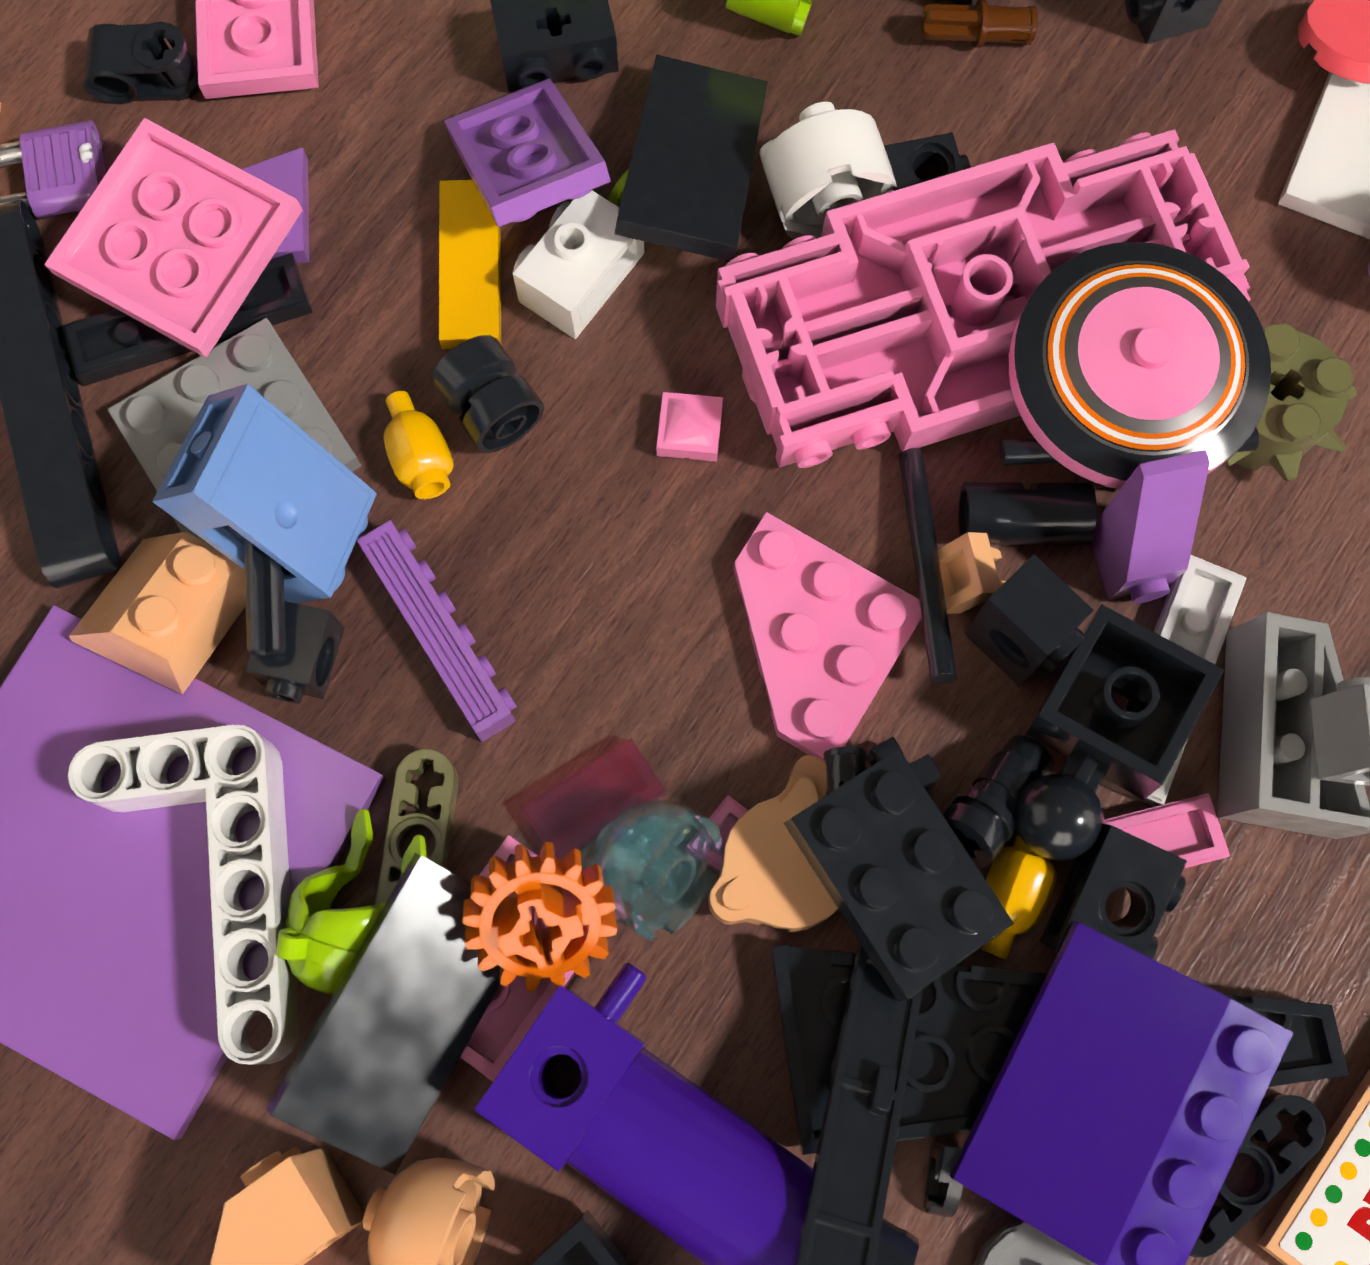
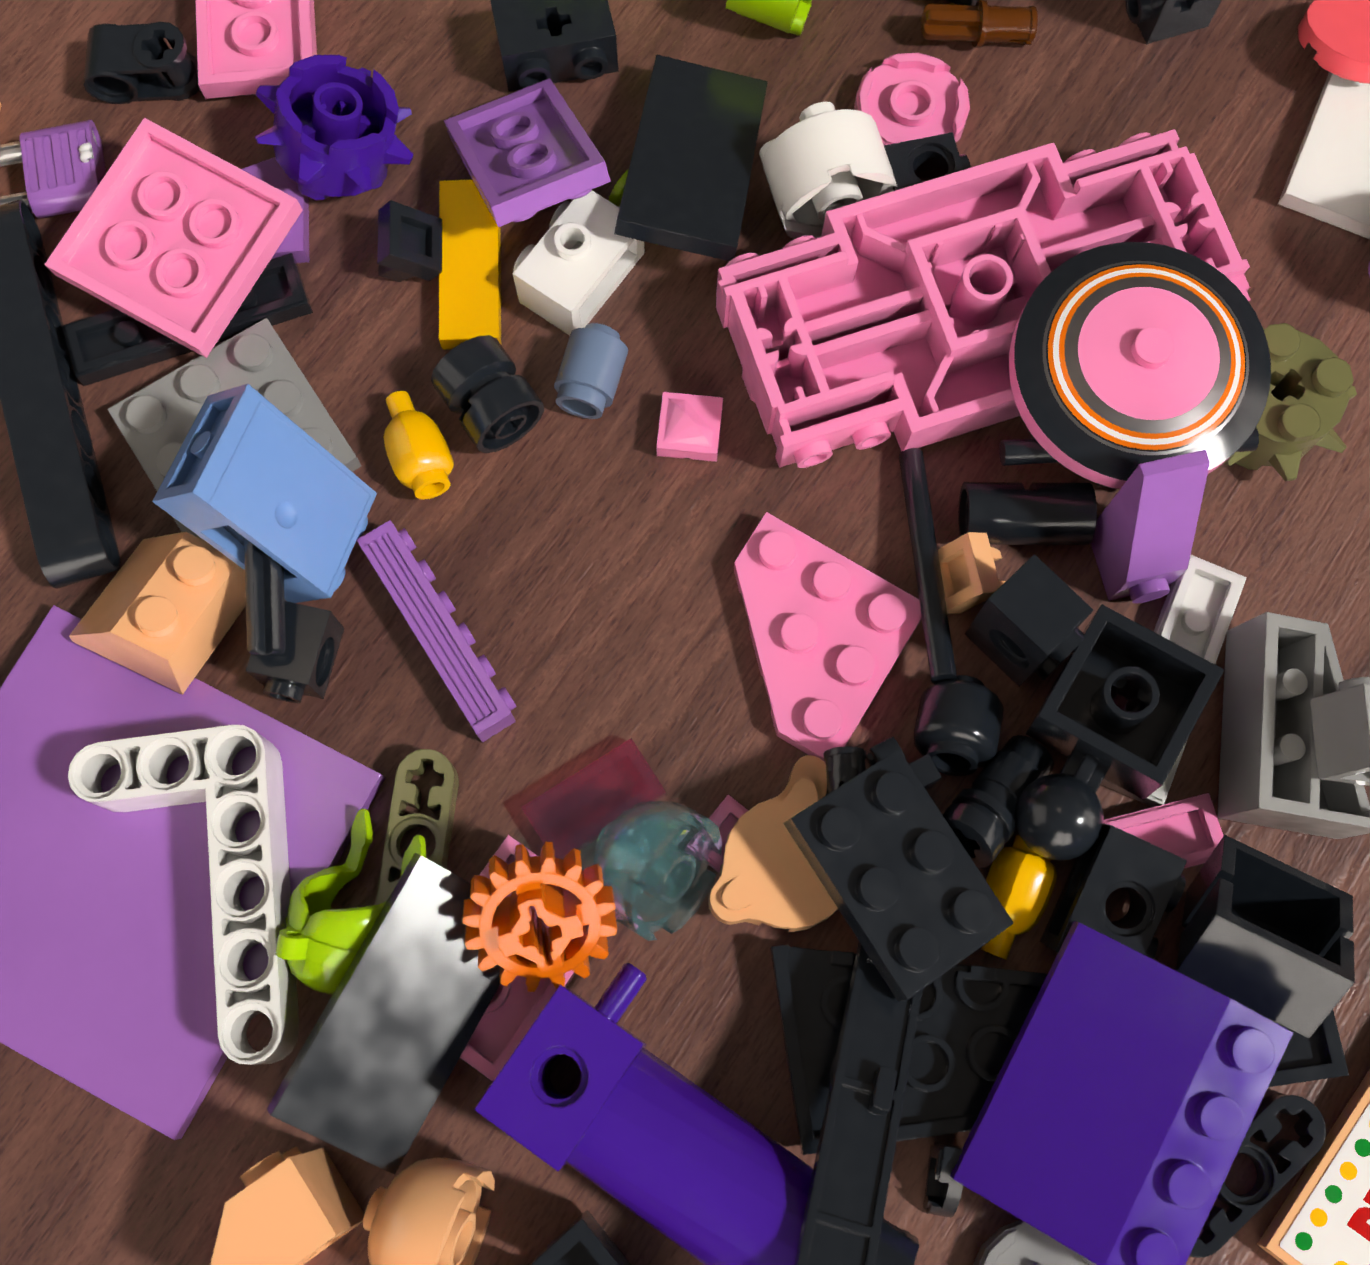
none -> dark purple brick [255,55,414,200]
none -> black tile [377,200,442,282]
none -> sand blue brick [554,323,628,419]
none -> bright pink tile [854,53,970,145]
none -> black head [914,675,1004,776]
none -> black piece [1176,835,1355,1038]

